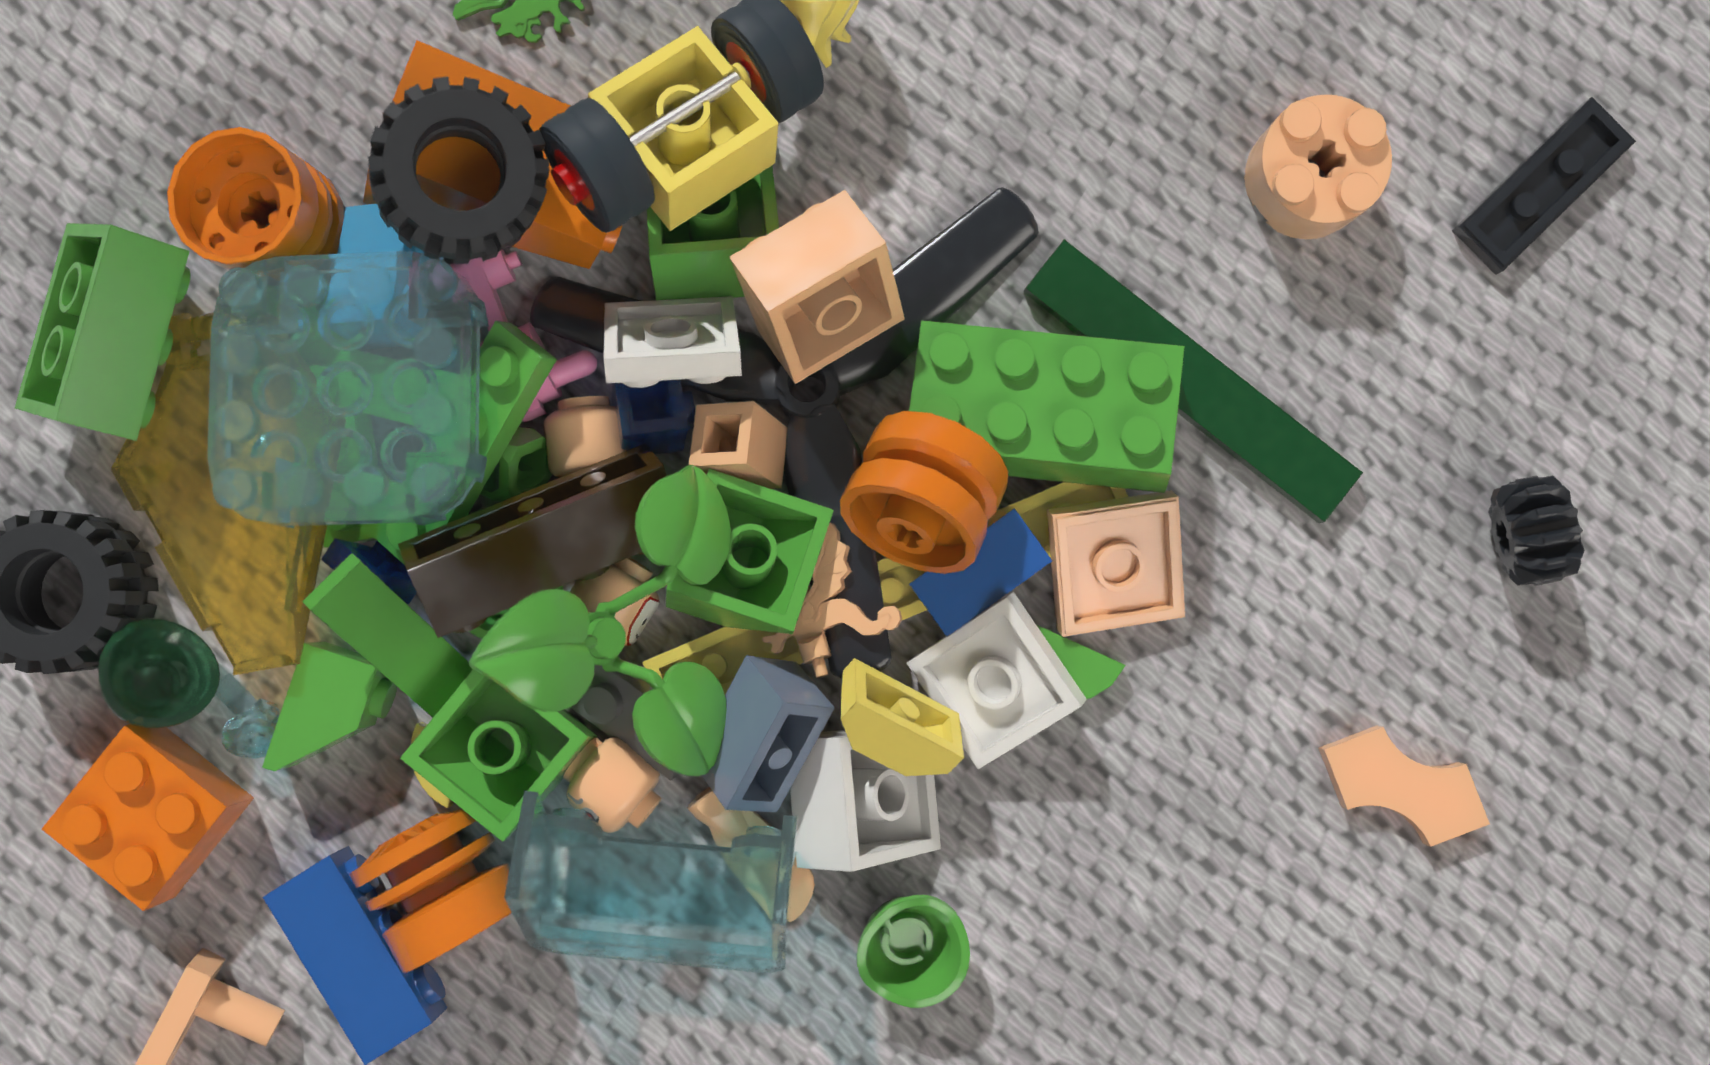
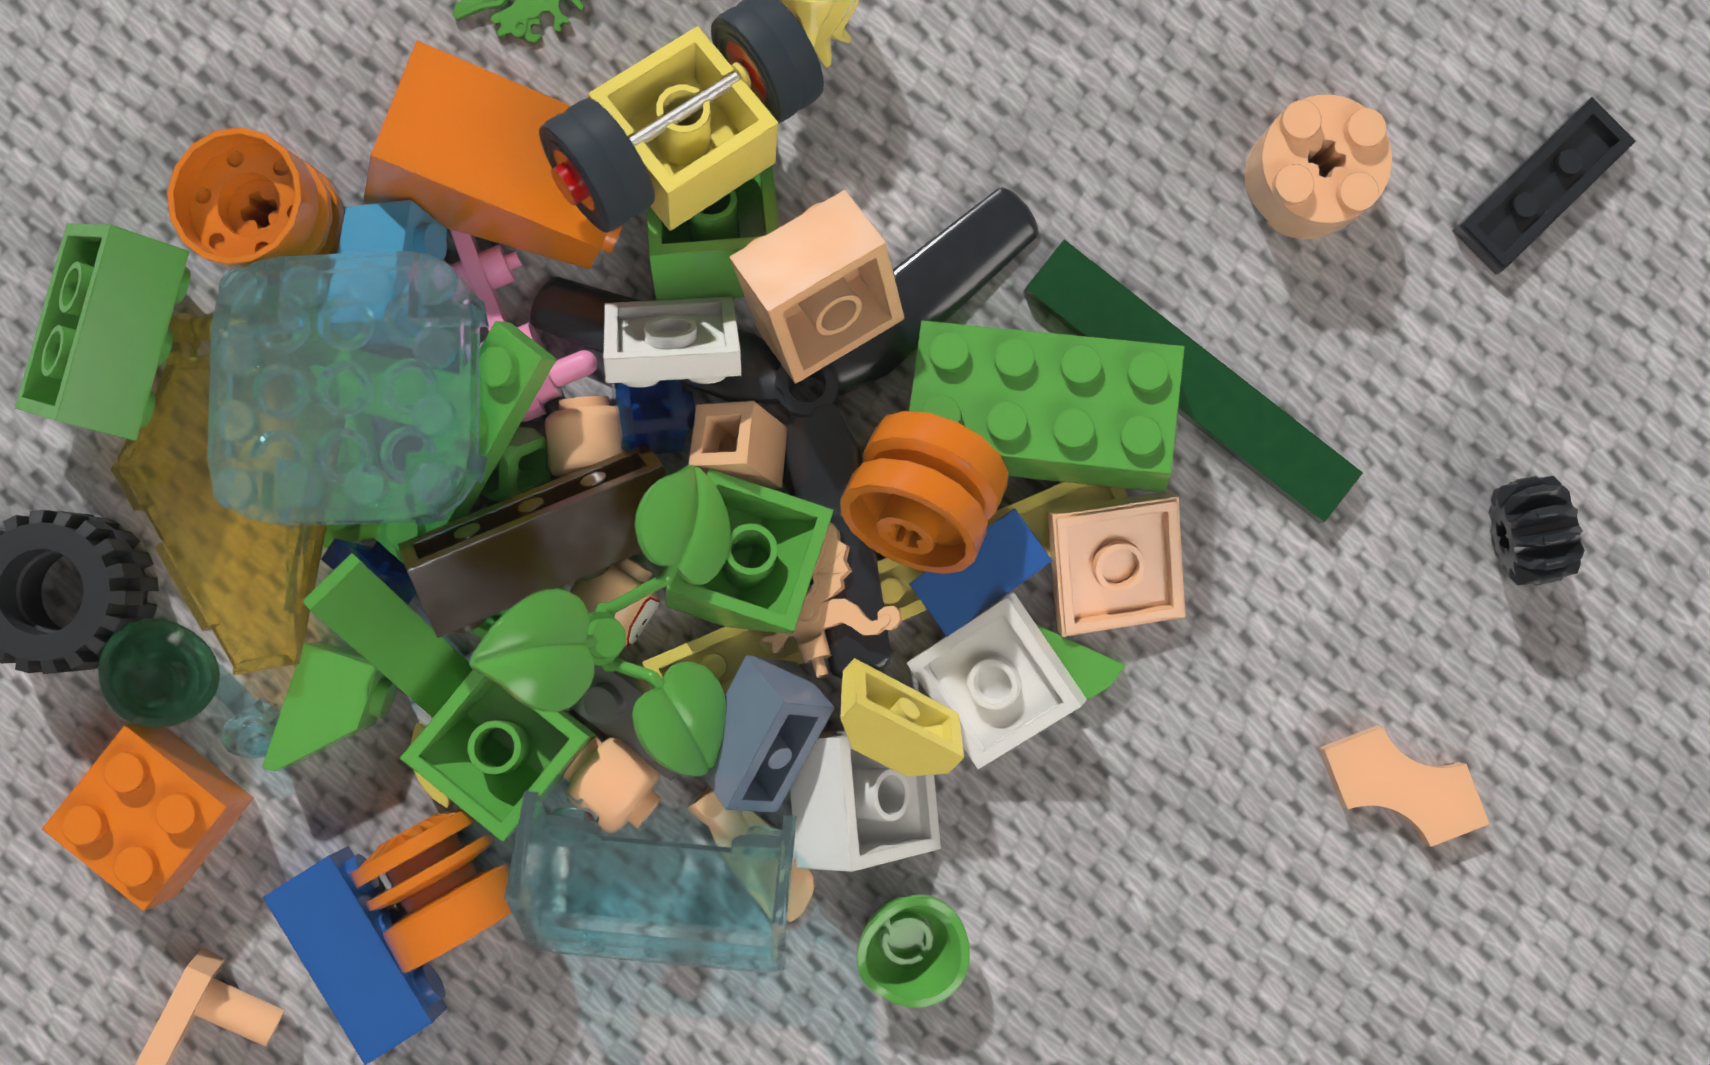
black tyre [368,76,549,264] -> none

